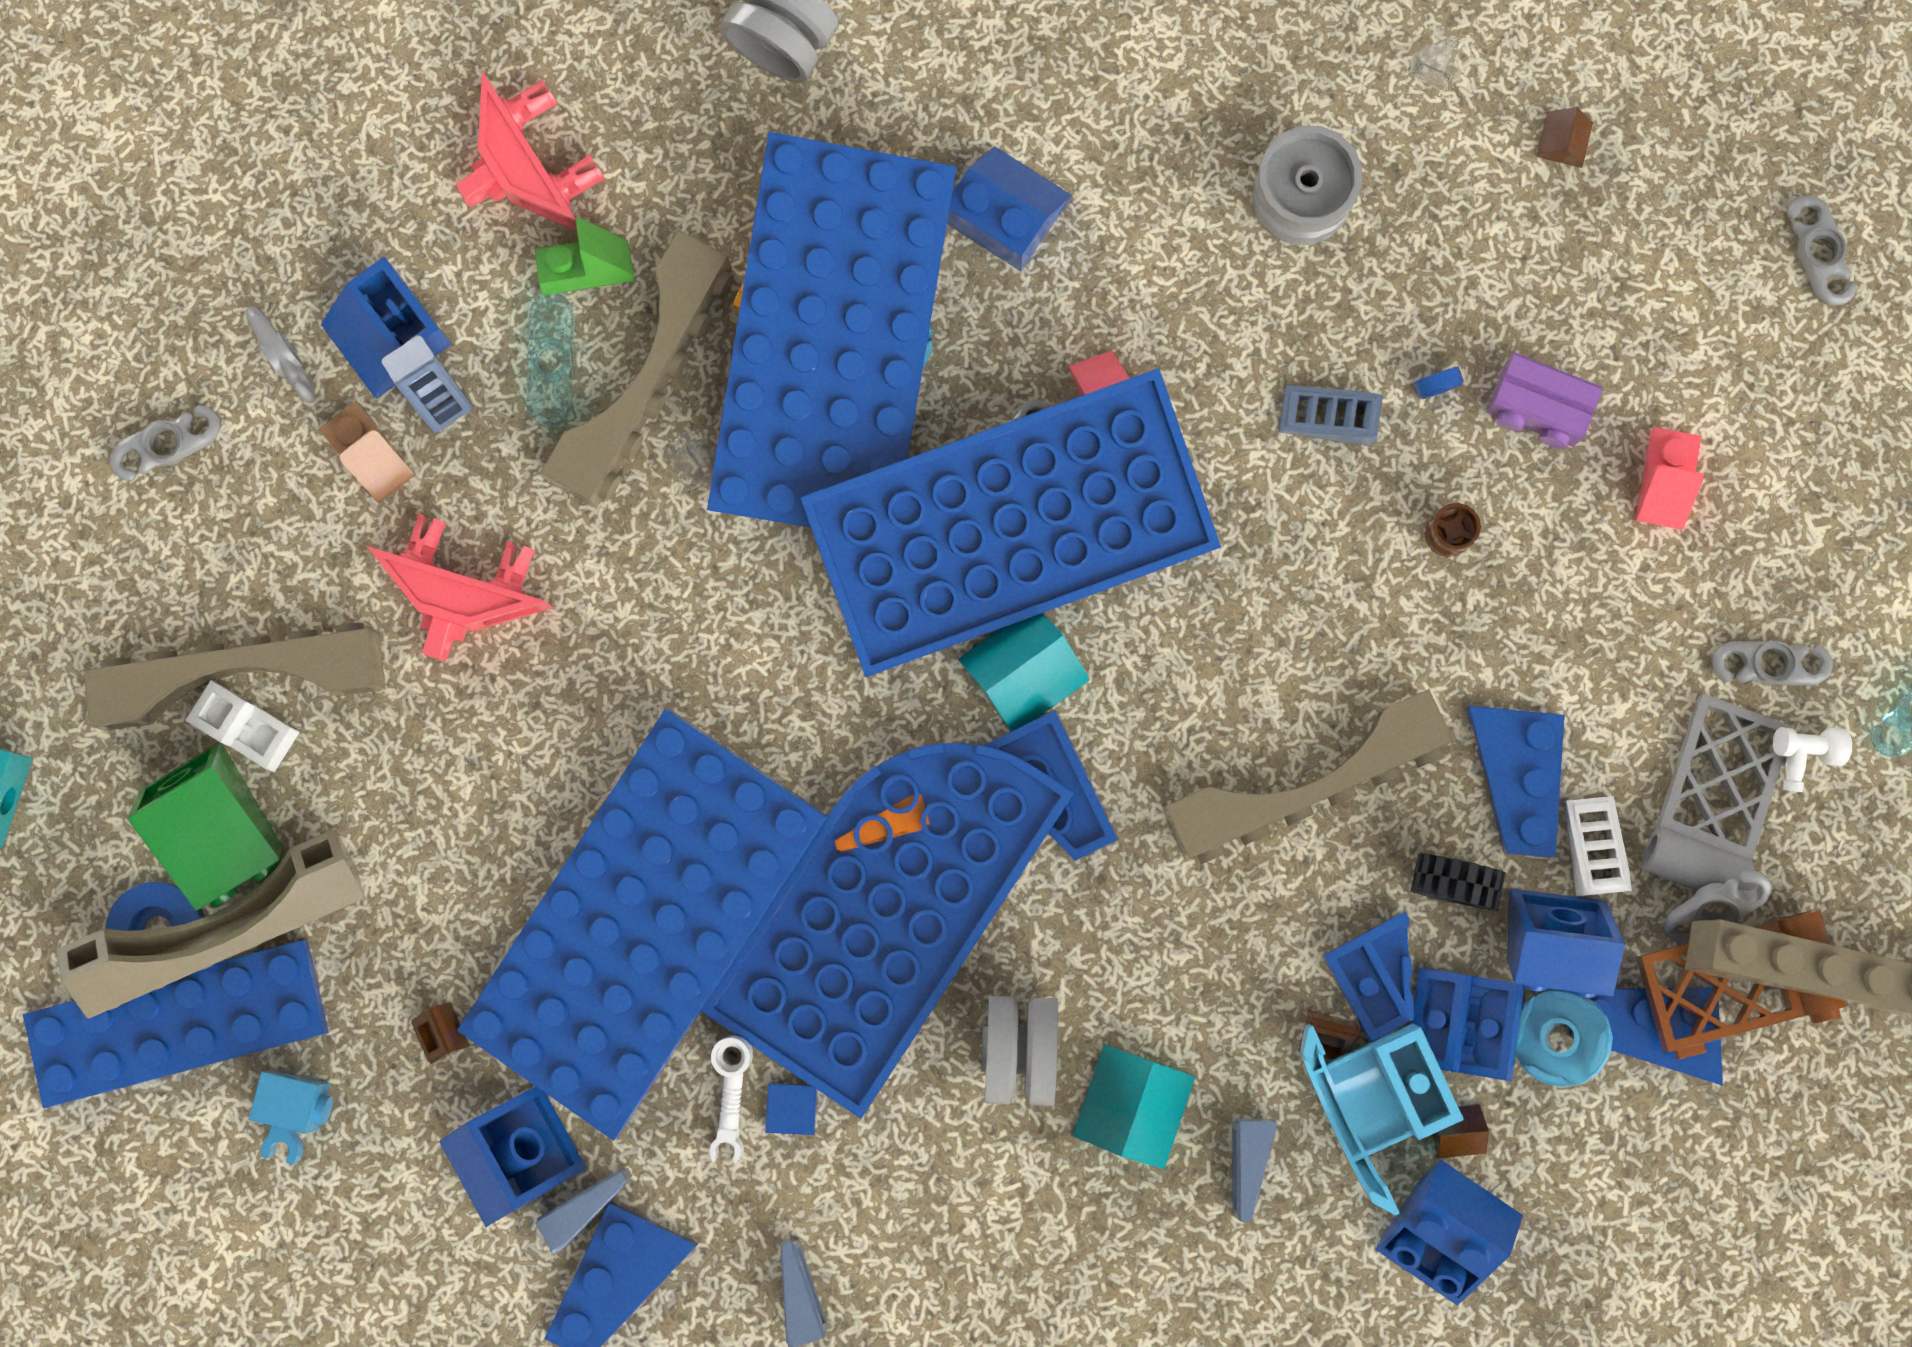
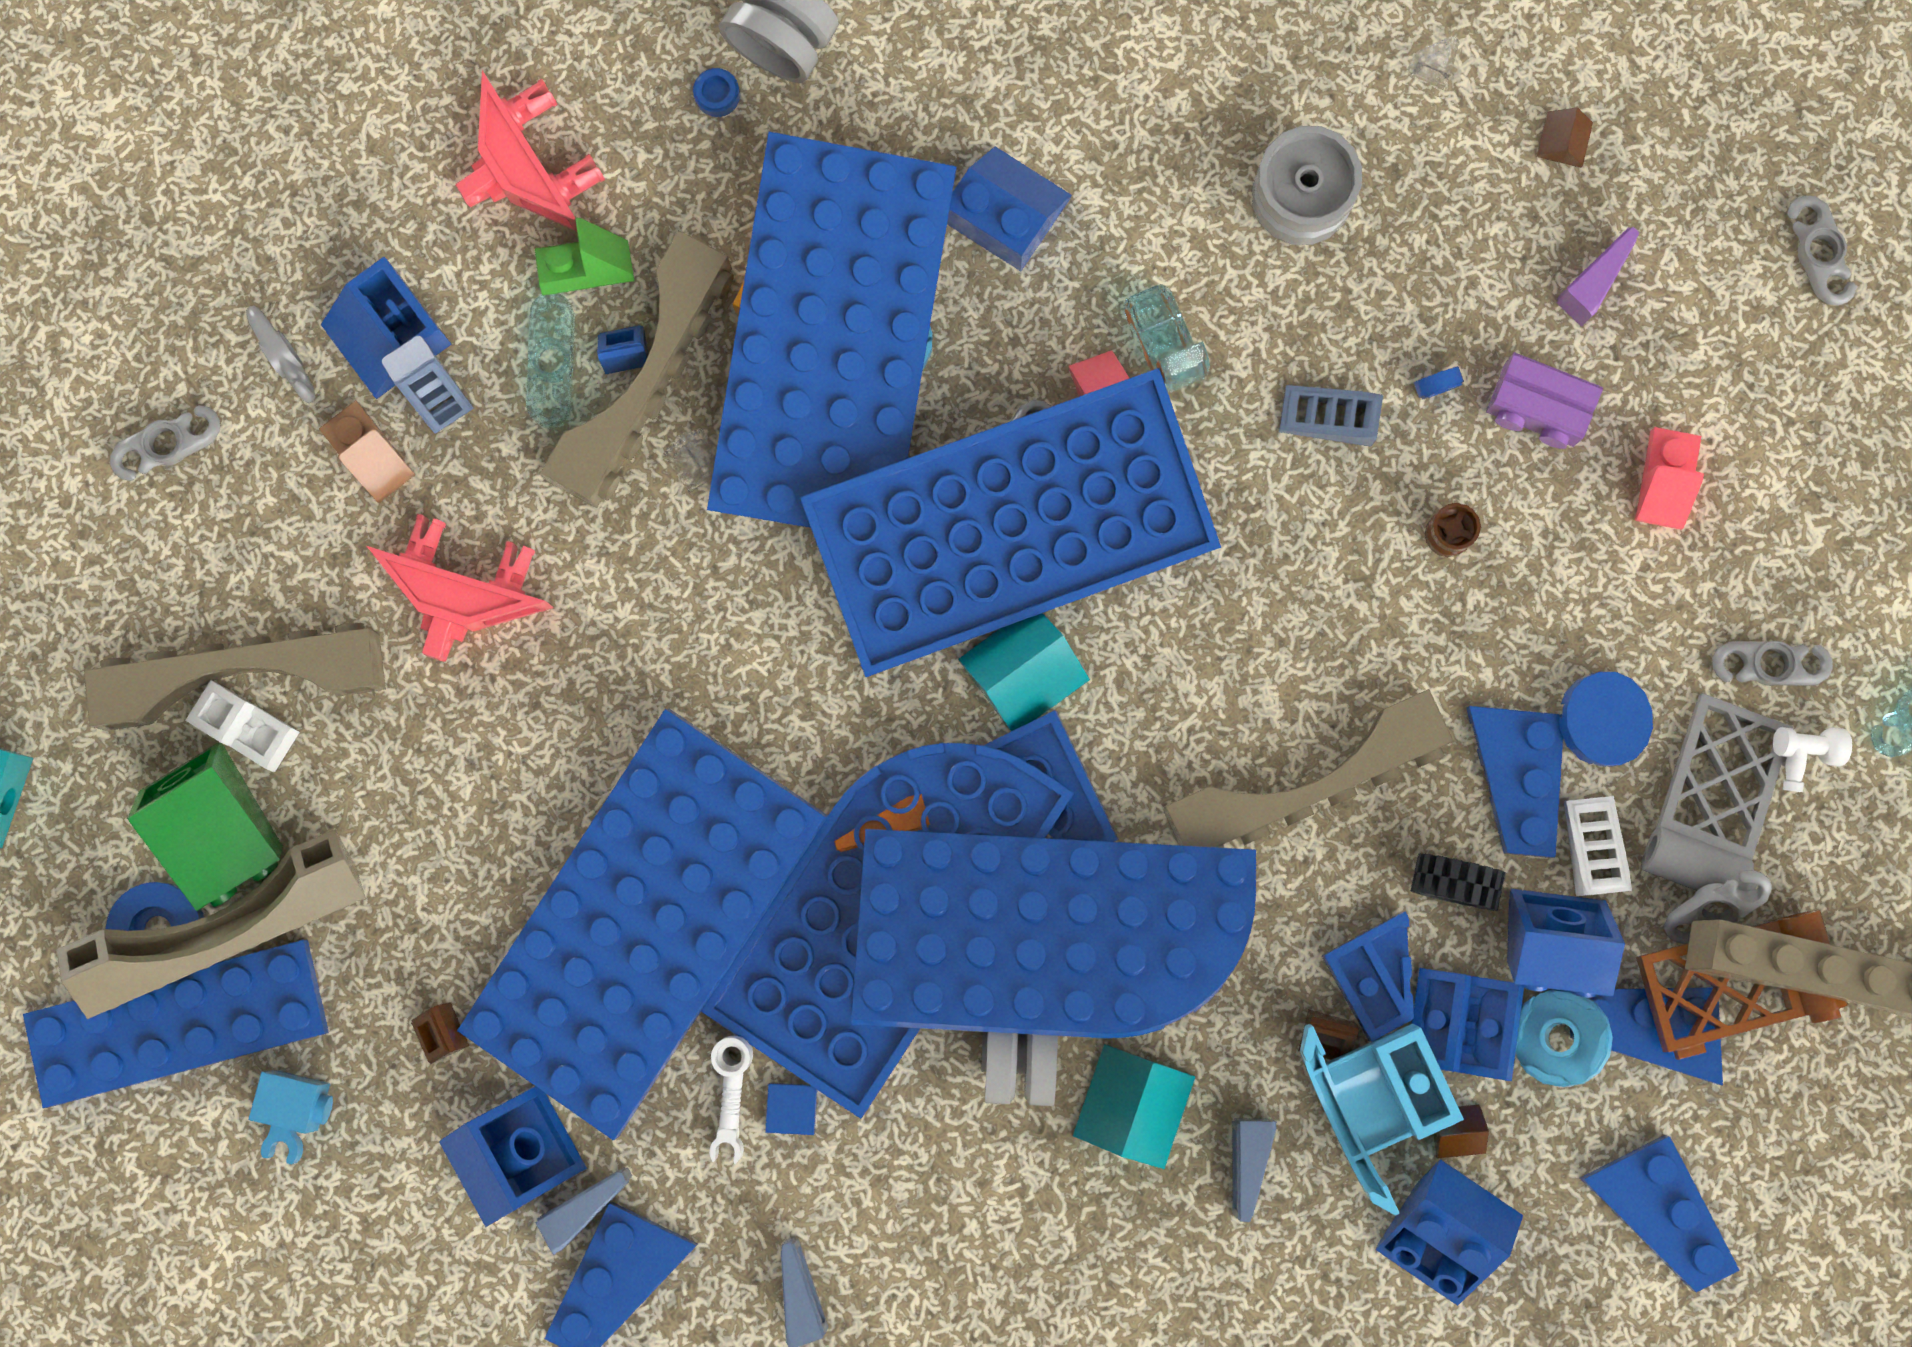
none -> blue slope [597,325,649,375]
none -> blue tile [693,68,740,117]
none -> blue plate [851,829,1256,1038]
none -> clear light blue animal [1123,284,1210,393]
none -> medium lavender slope [1556,227,1639,326]
none -> blue tile [1559,672,1653,767]
none -> blue wing [1580,1135,1740,1293]

